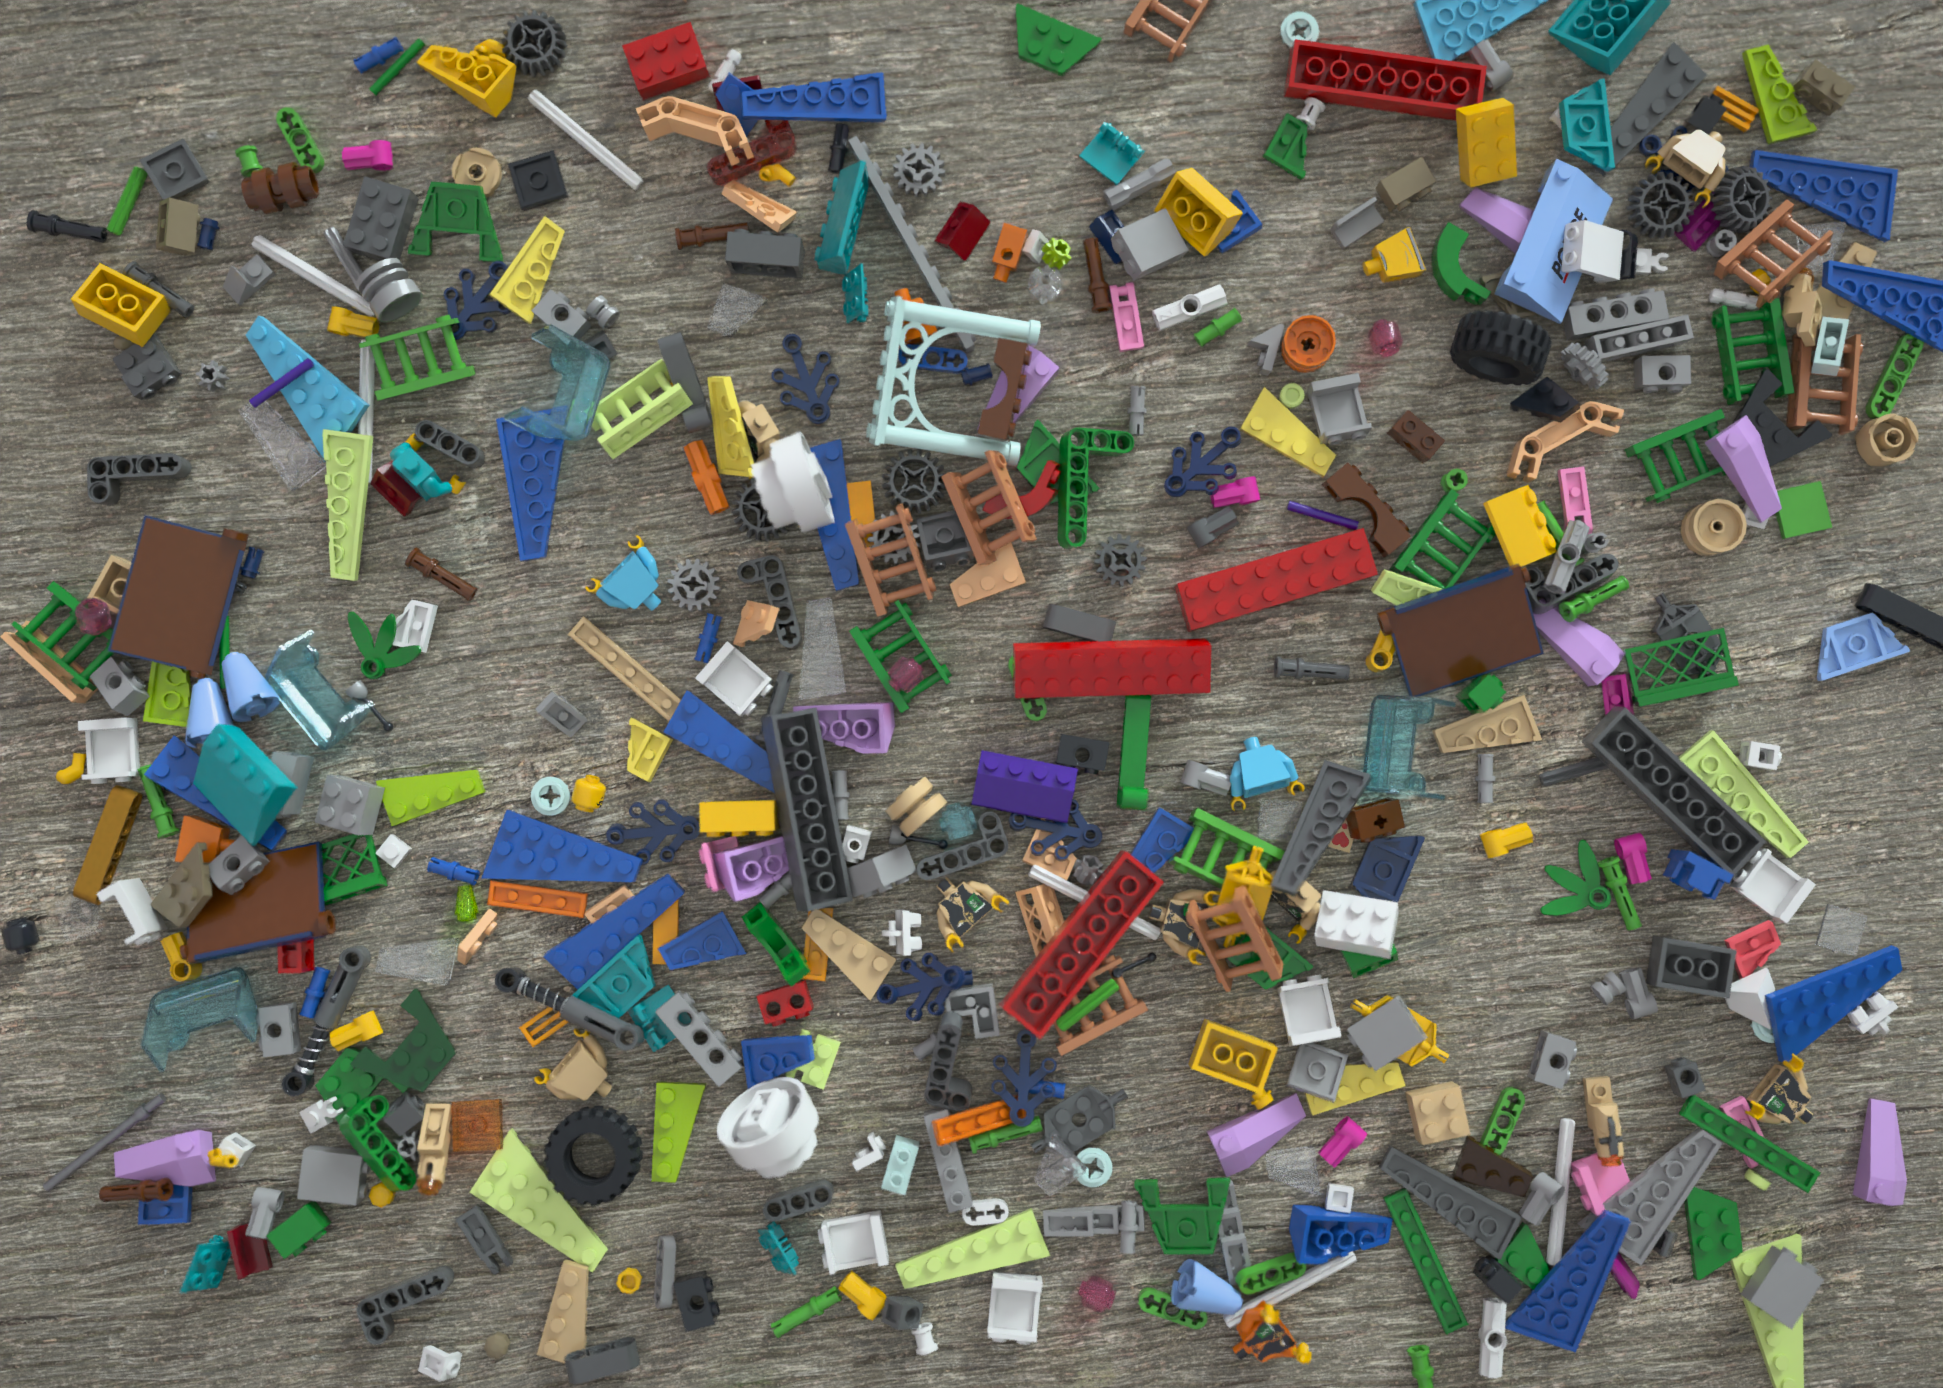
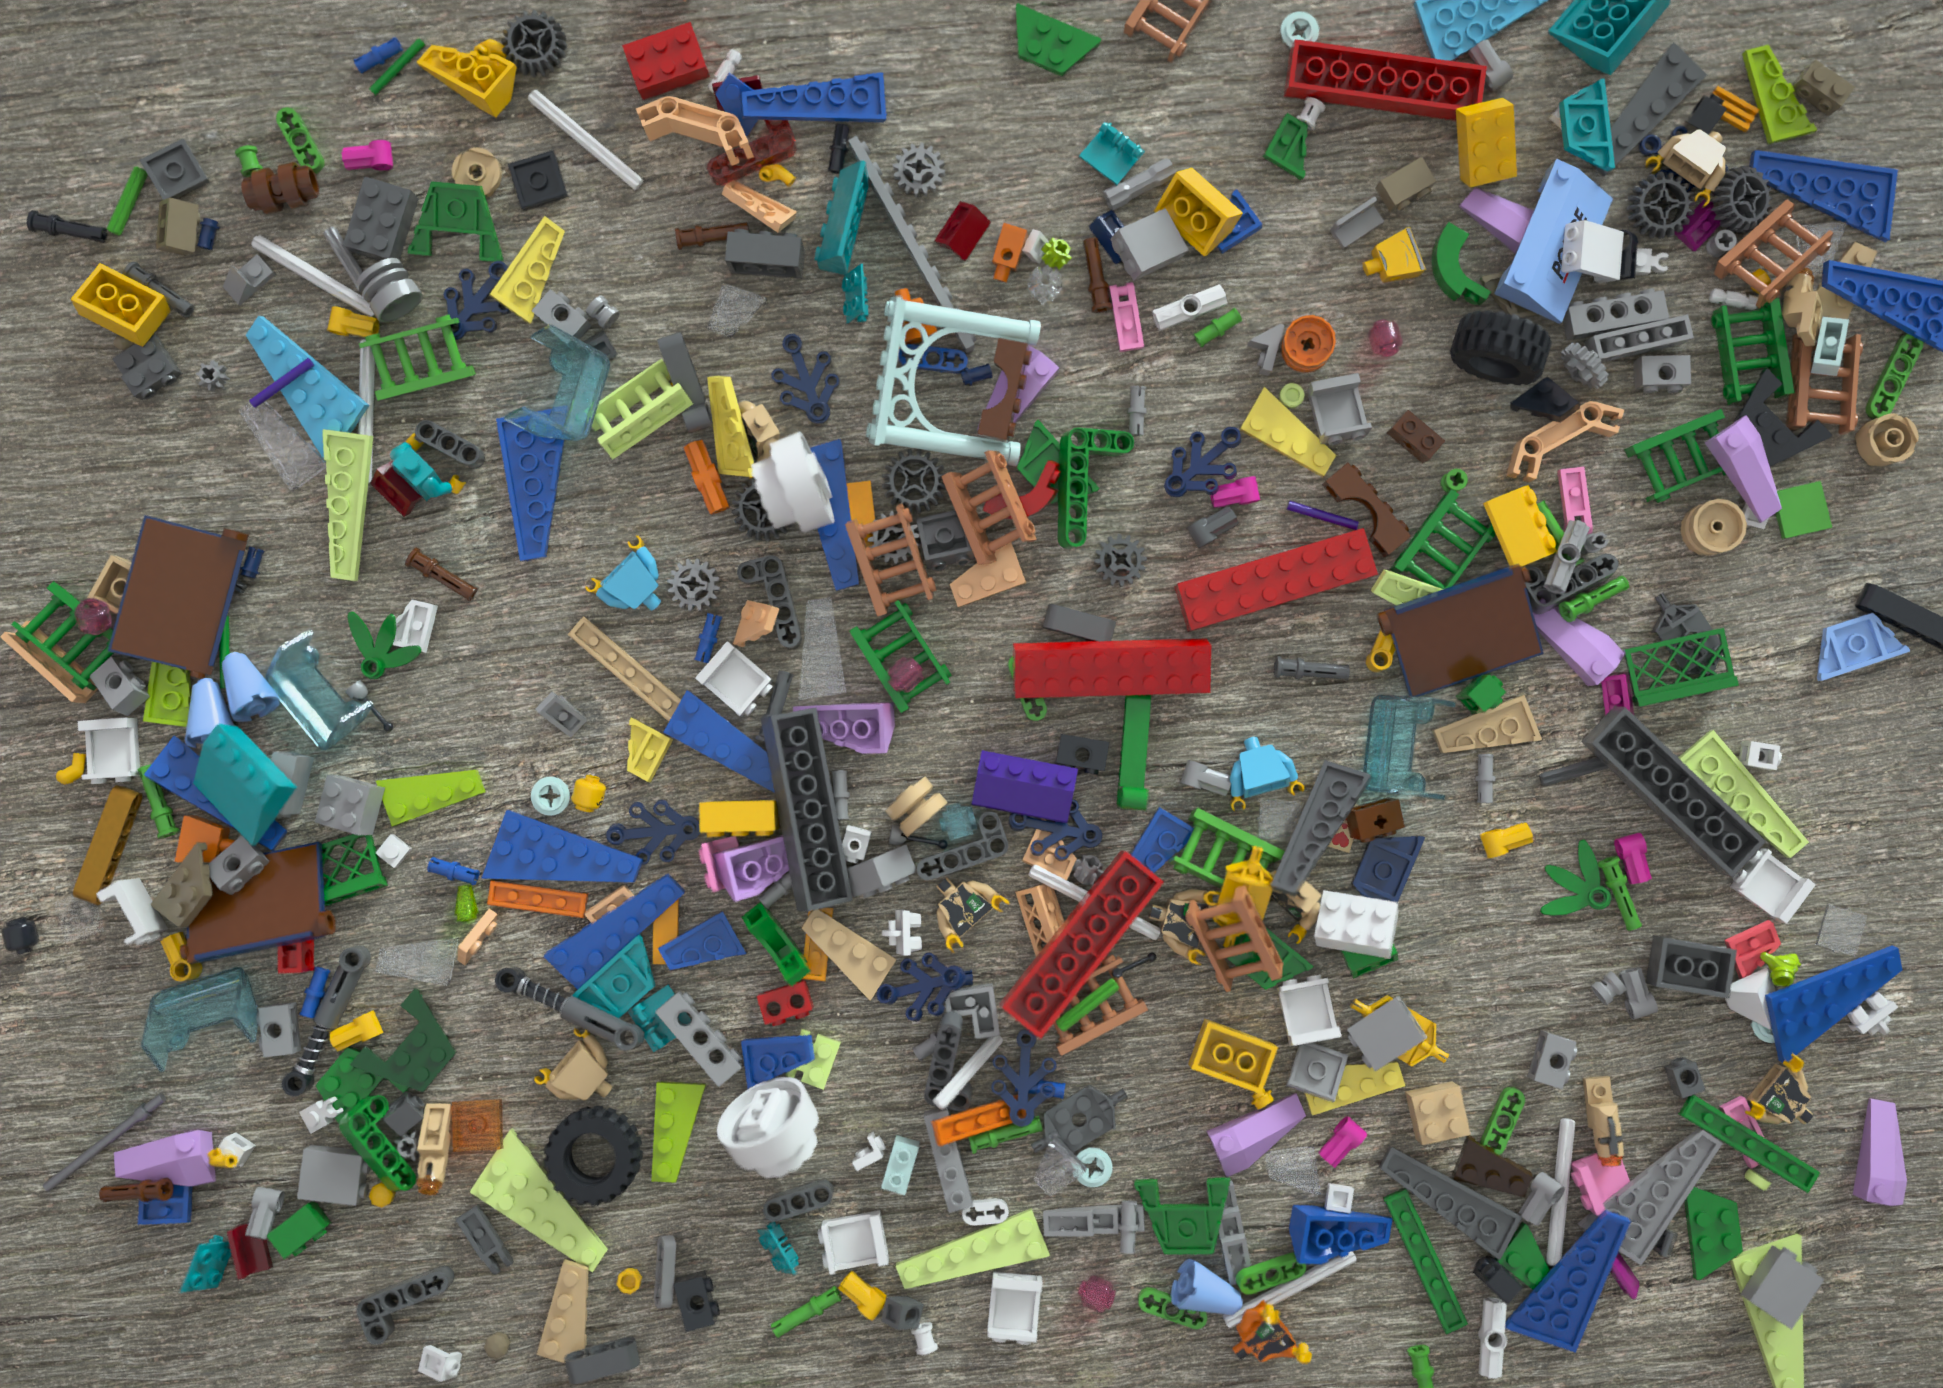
dark grey beam [87,453,192,506] -> none
light orange tile [519,1007,569,1047] -> none
blue panel [1663,849,1733,900] -> none
none -> white axle [934,1036,1003,1109]
none -> lime animal [1760,952,1801,987]

